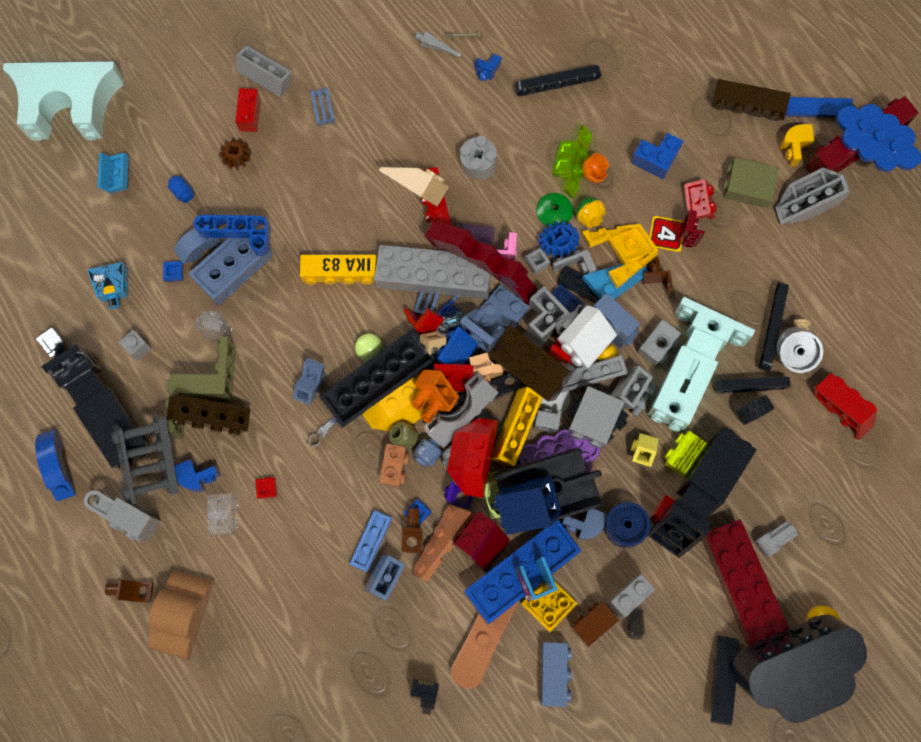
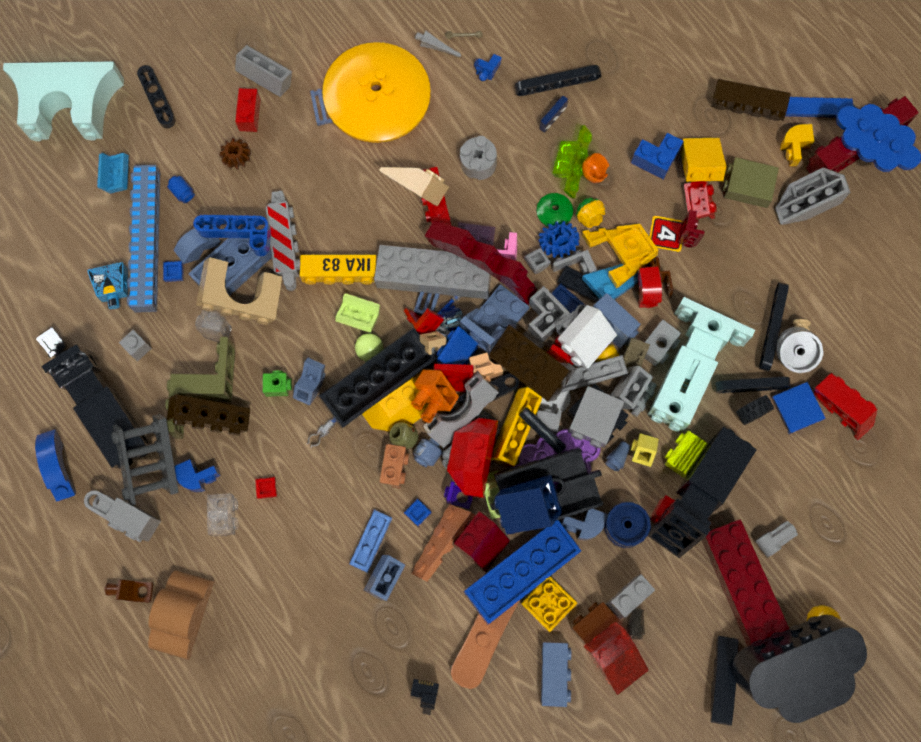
reddish brown bracket [402,509,423,553] -> none
dark azure piece [514,556,558,602] -> none
none -> sand blue brick [127,165,161,313]
none -> black beam [137,65,176,129]
none -> tan arch [196,257,282,325]
none -> bright green brick [263,370,292,397]
none -> light grey hinge [266,191,300,291]
none -> yellow dish [322,42,431,143]
none -> yellowish green bracket [335,293,380,333]
none -> black axle [519,407,566,453]
none -> dark blue tile [540,96,568,133]
none -> clear red slope [583,622,649,695]
none -> sand blue cone [605,441,631,471]
none -> dark tan plate [623,338,650,368]
none -> red brick [637,266,662,308]
none -> yellow brick [680,138,726,182]
none -> blue piece [772,382,826,434]

